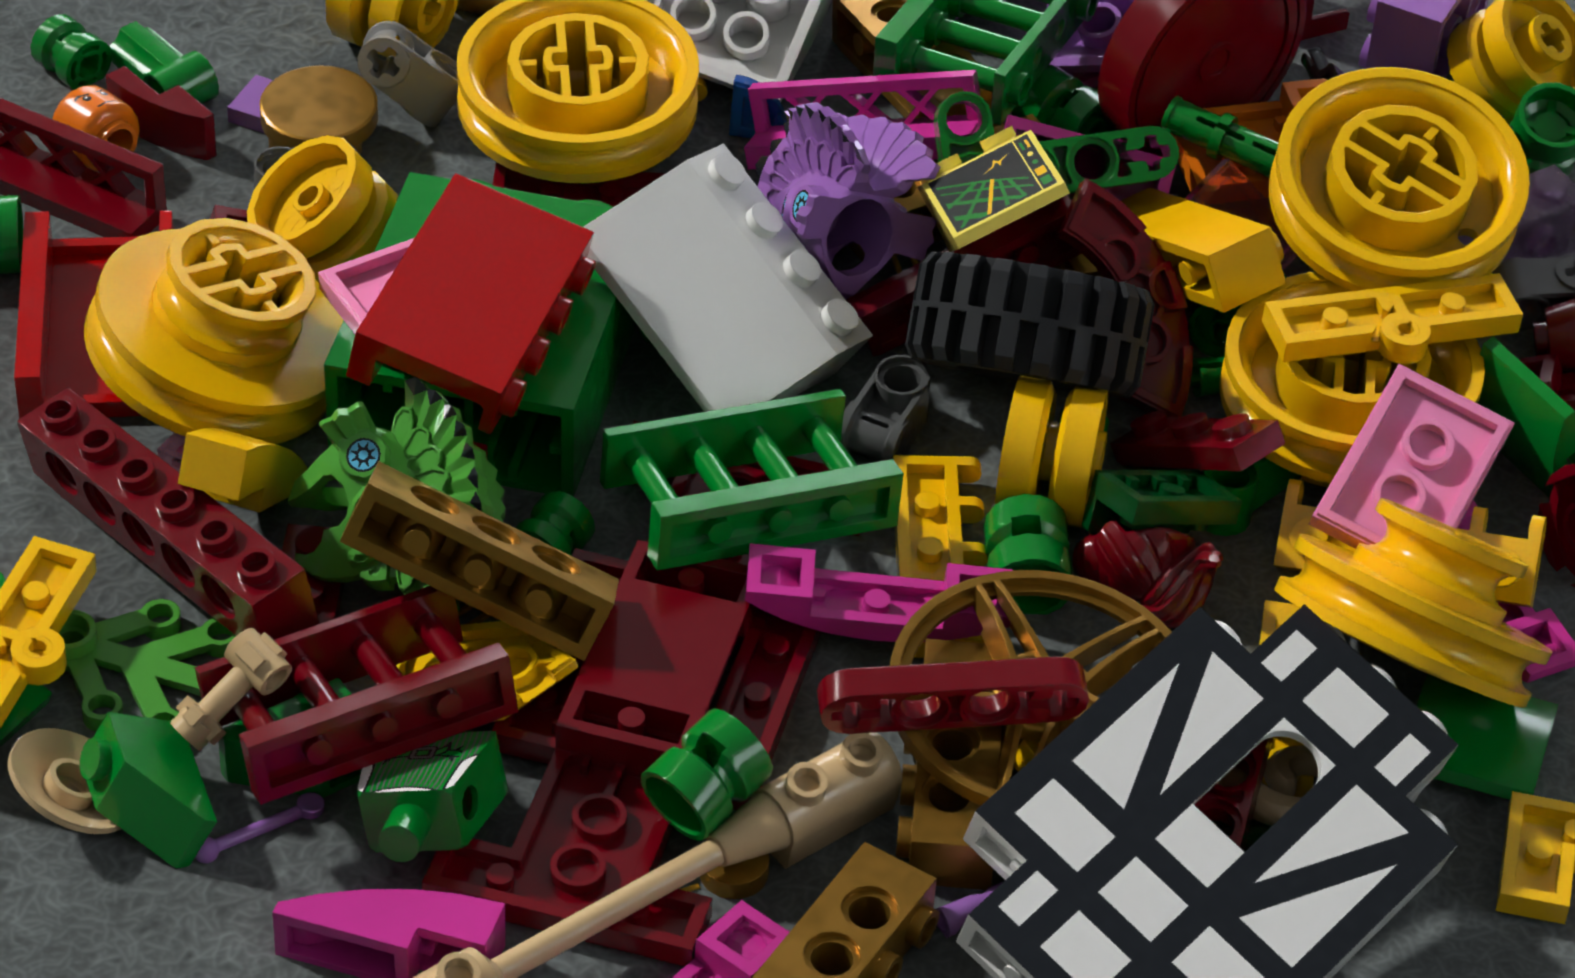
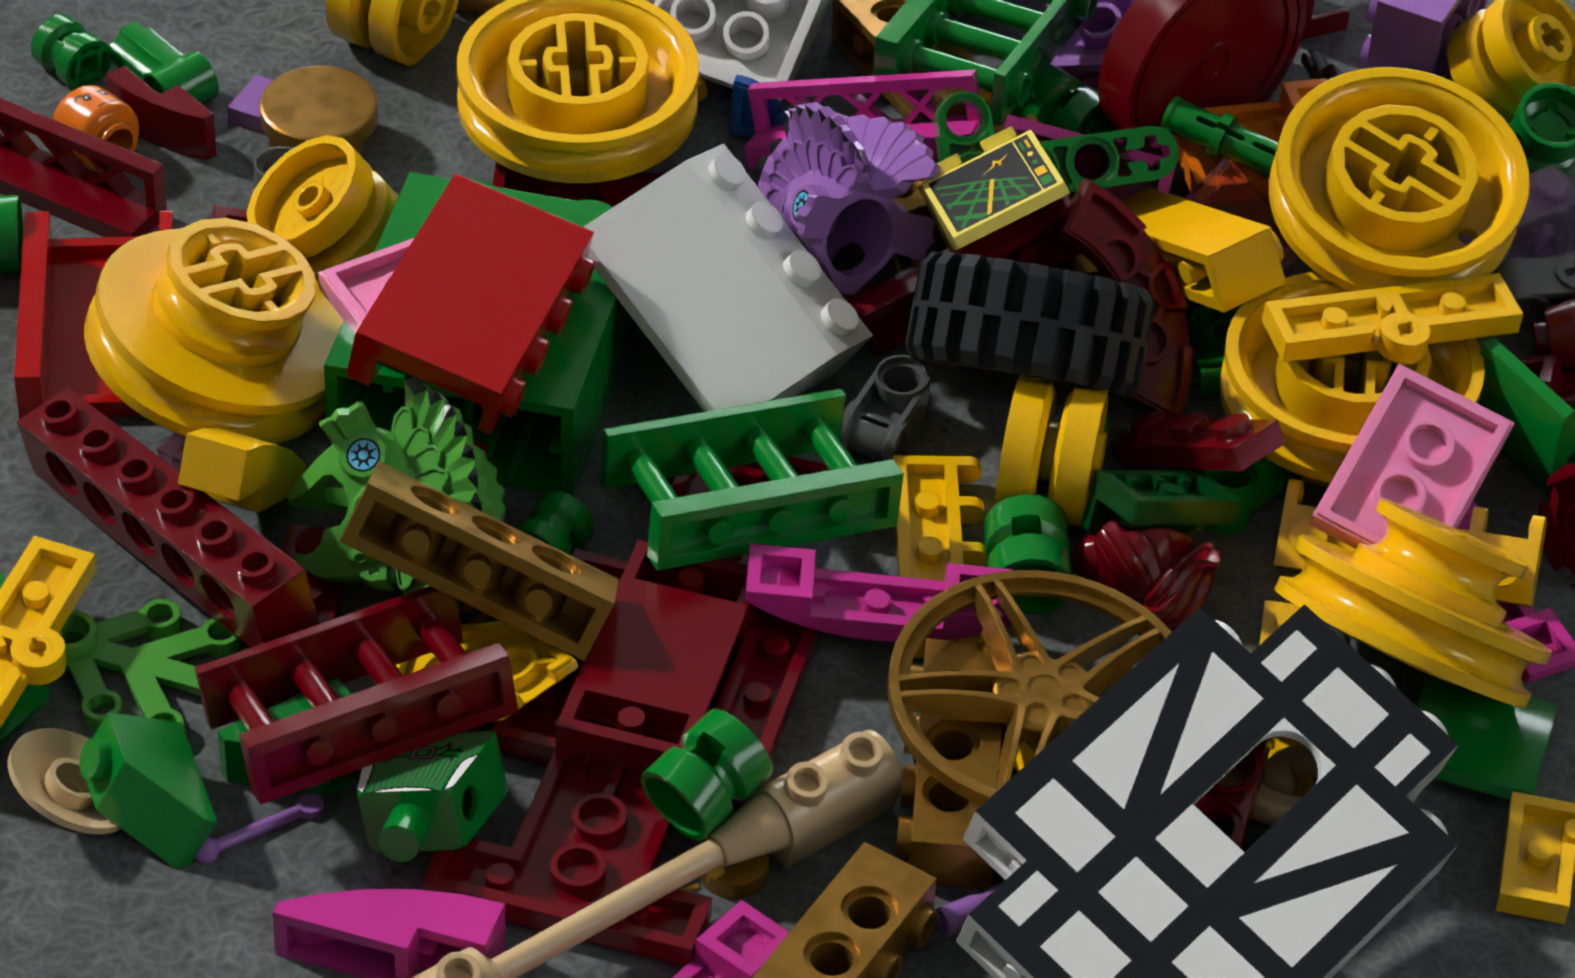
tan bar [170,628,292,751] -> none
light grey piece [357,21,458,127] -> none
dark red beam [817,657,1089,734] -> none

